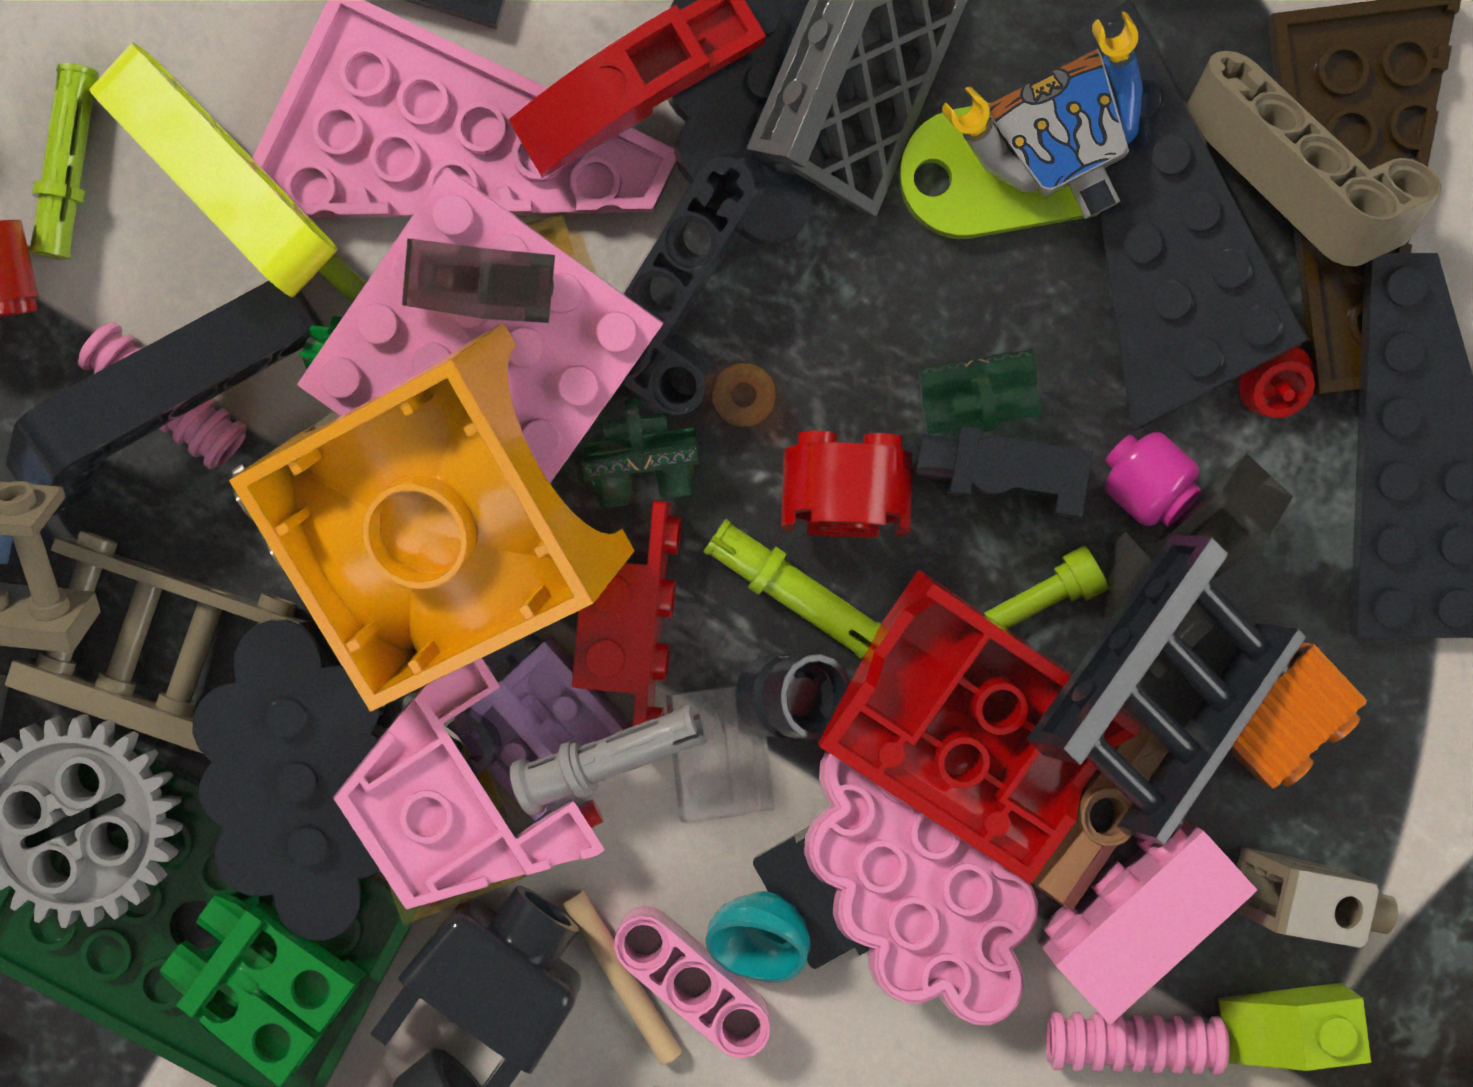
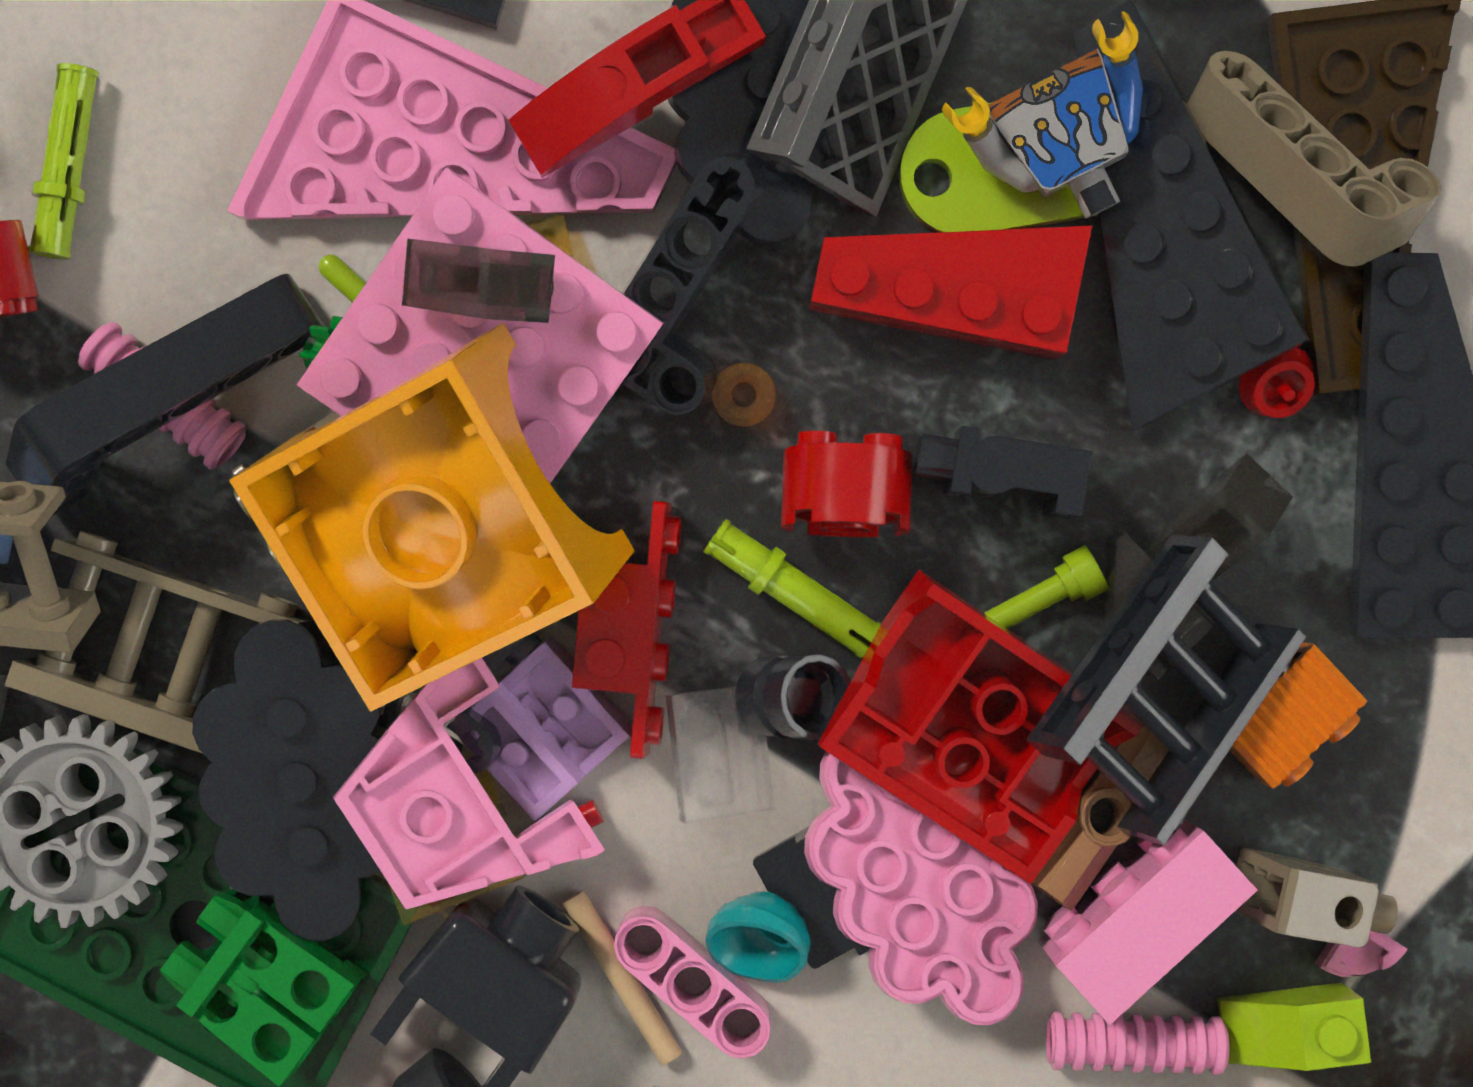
neon yellow beam [89,42,338,297] -> none
light grey pin [510,704,707,816] -> none
clear green hips [581,398,699,508] -> none
clear green hips [918,349,1042,435] -> none
dark pink head [1105,432,1202,527] -> none
none -> red wedge [809,226,1092,360]
none -> bright pink tile [1314,931,1408,977]

